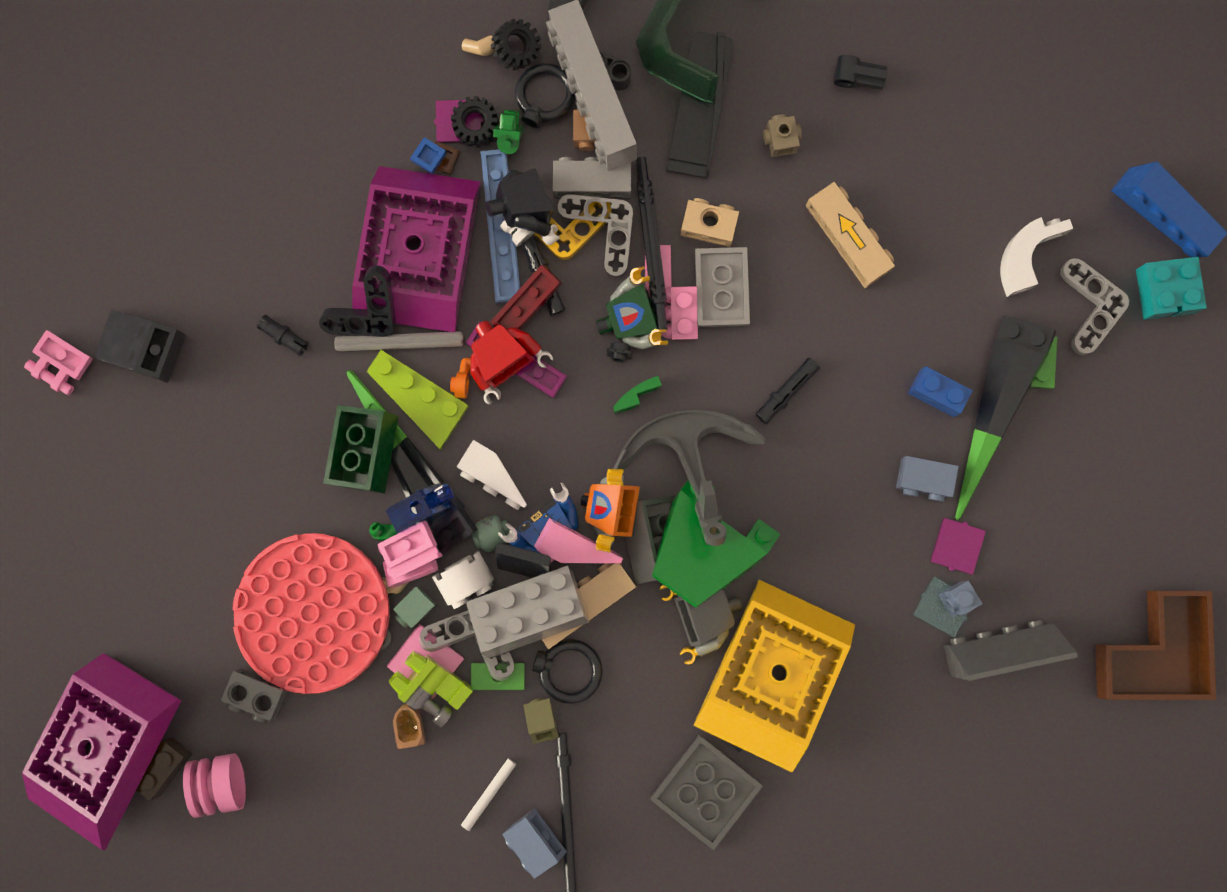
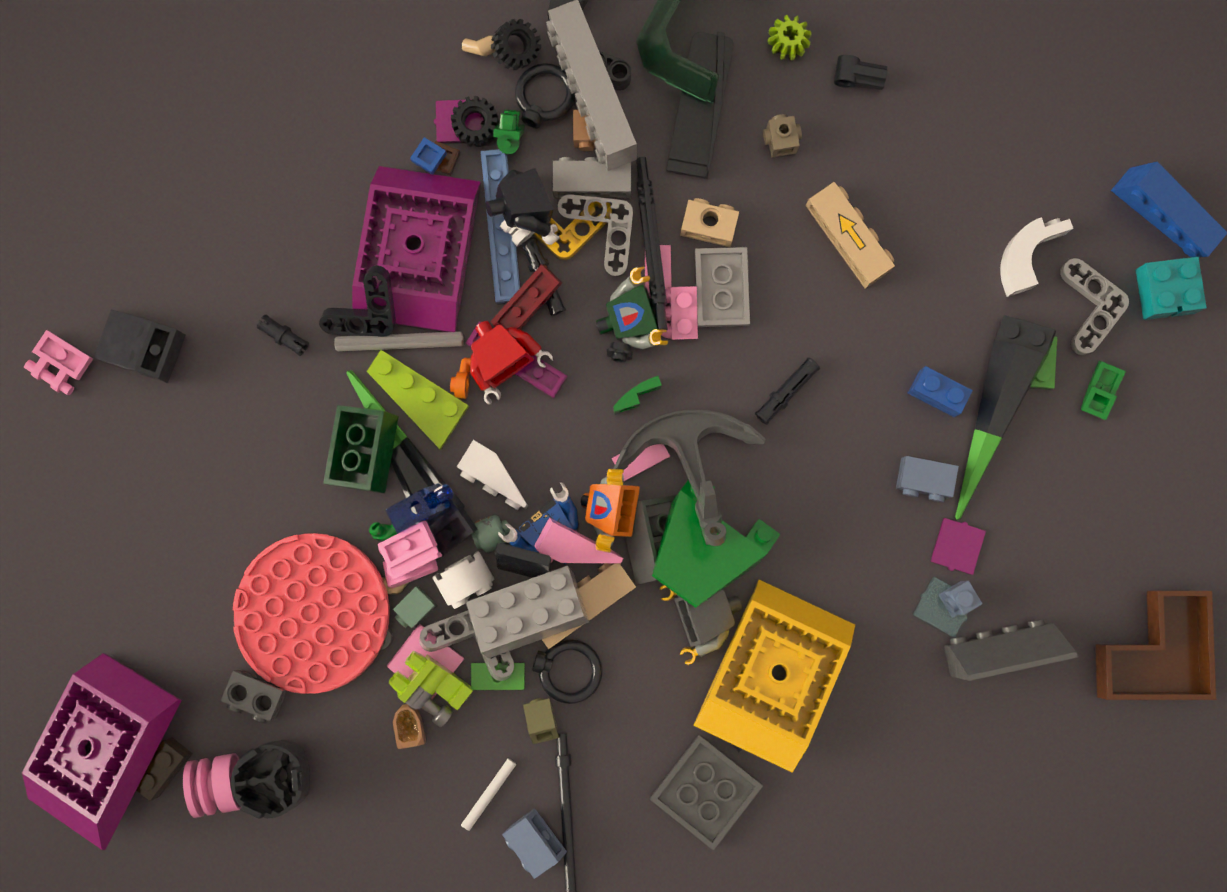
none -> black piece [231,740,310,819]
none -> bright pink tile [612,444,670,482]
none -> lime gear [768,15,811,61]
none -> green slope [1080,361,1126,420]

